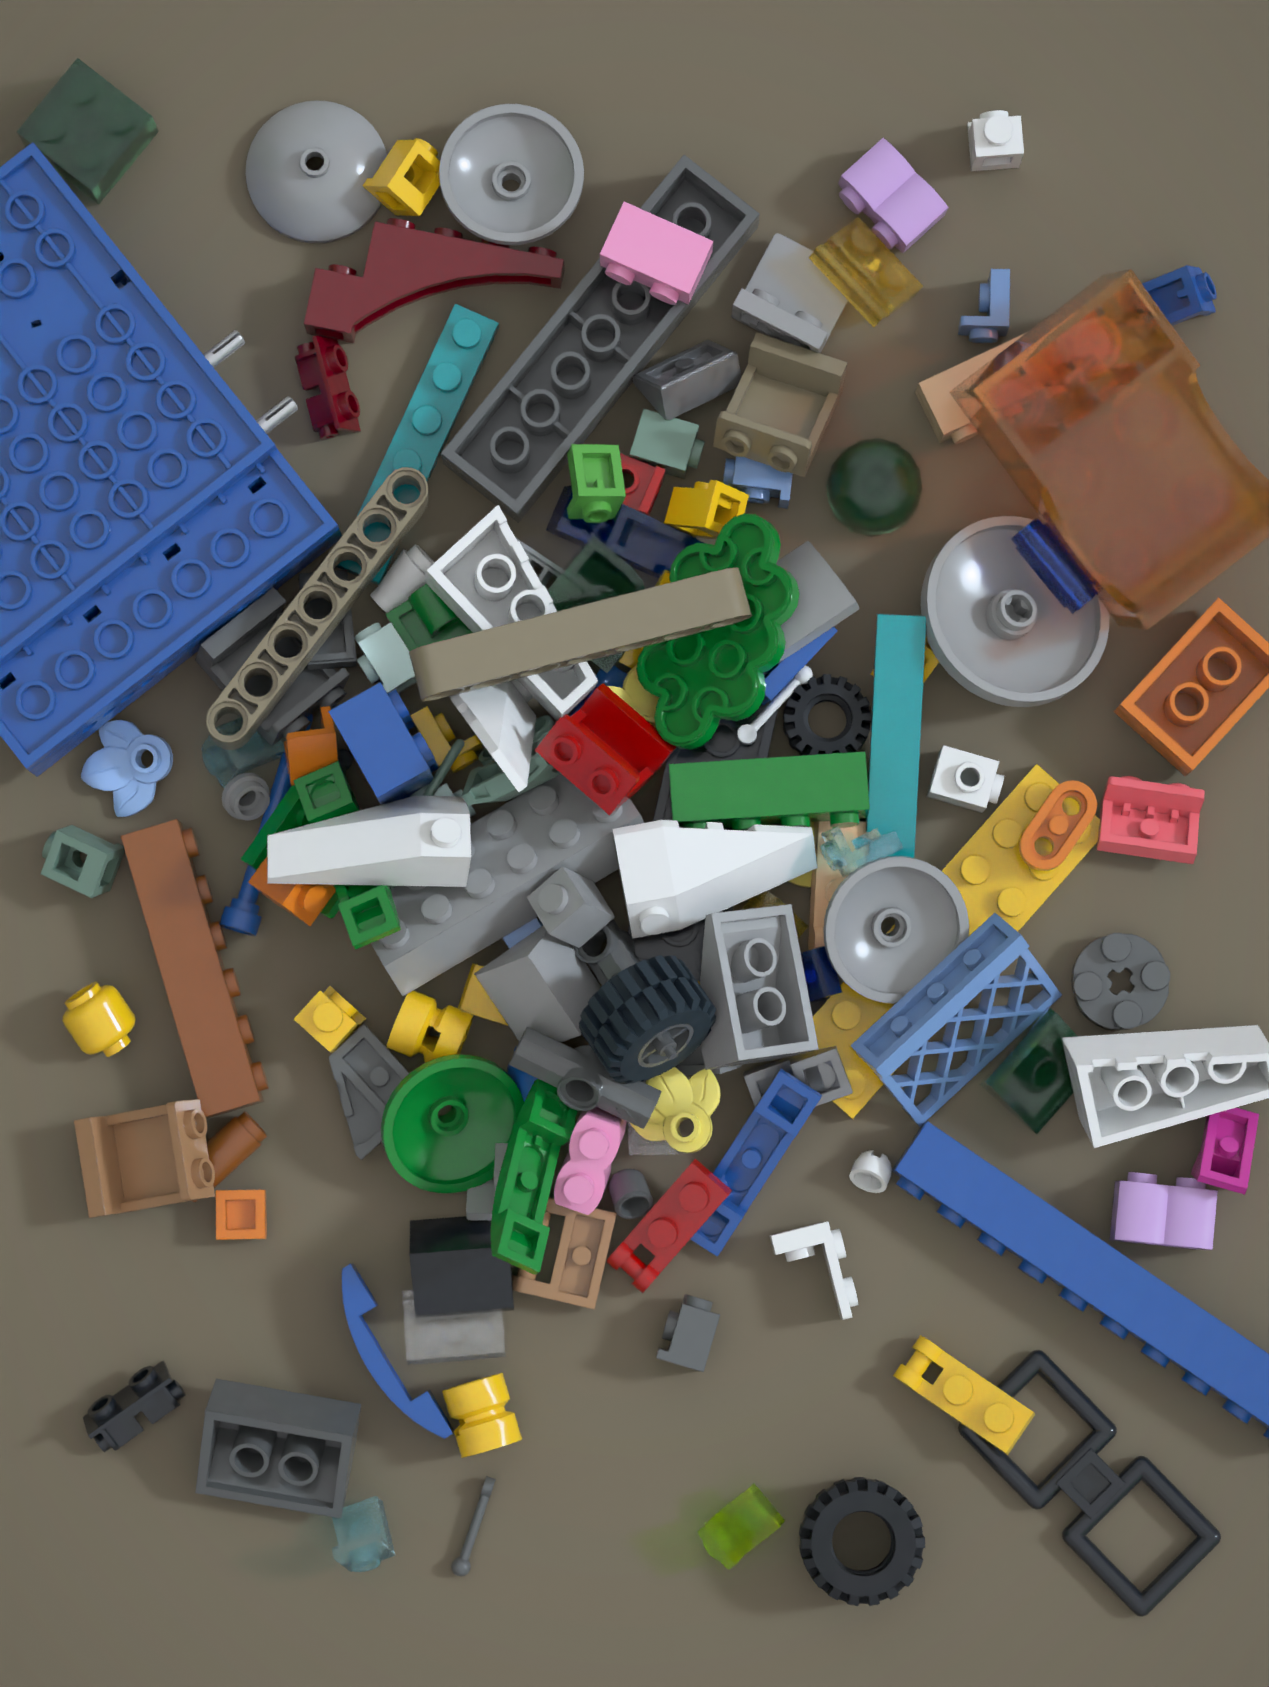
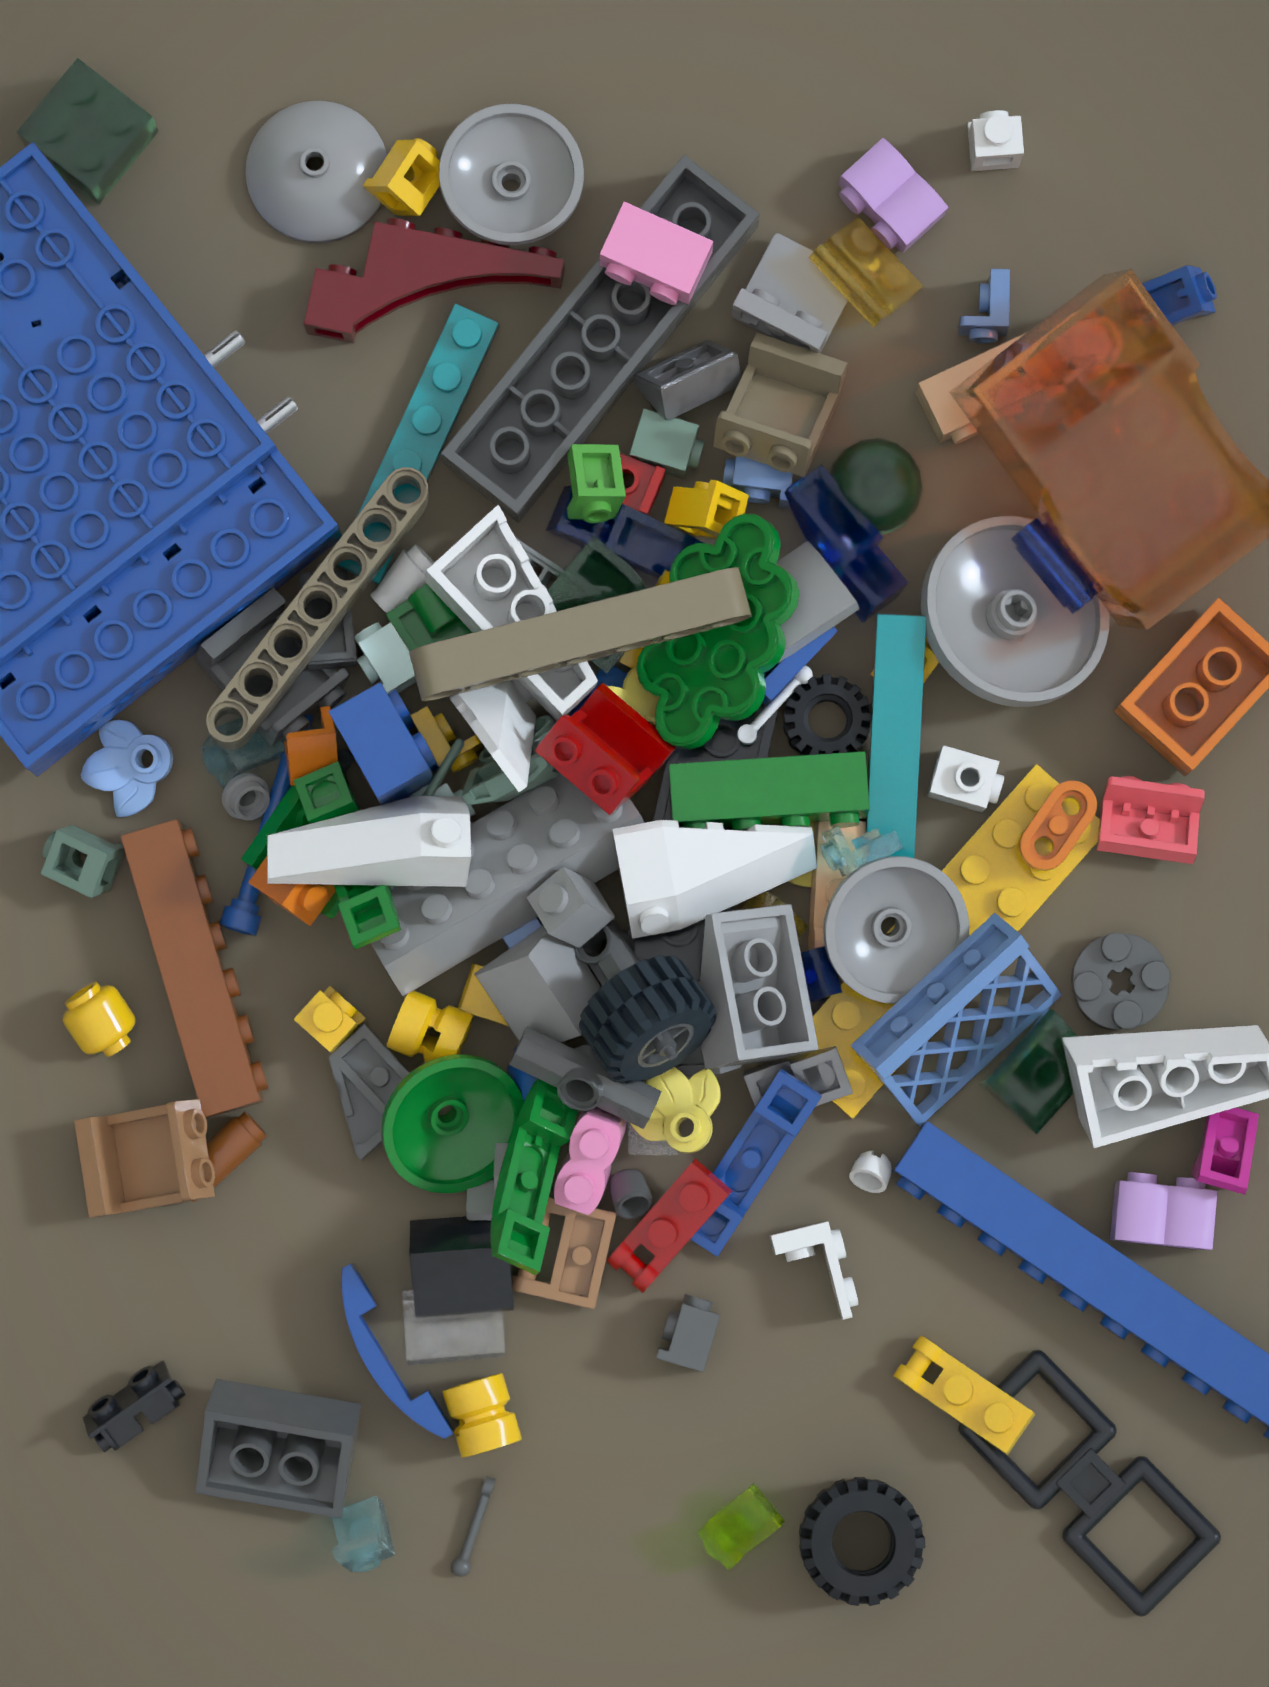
orange plate [216,1190,267,1240] -> none
dark red hinge [294,335,361,440] -> none
none -> clear blue slope [784,464,909,623]

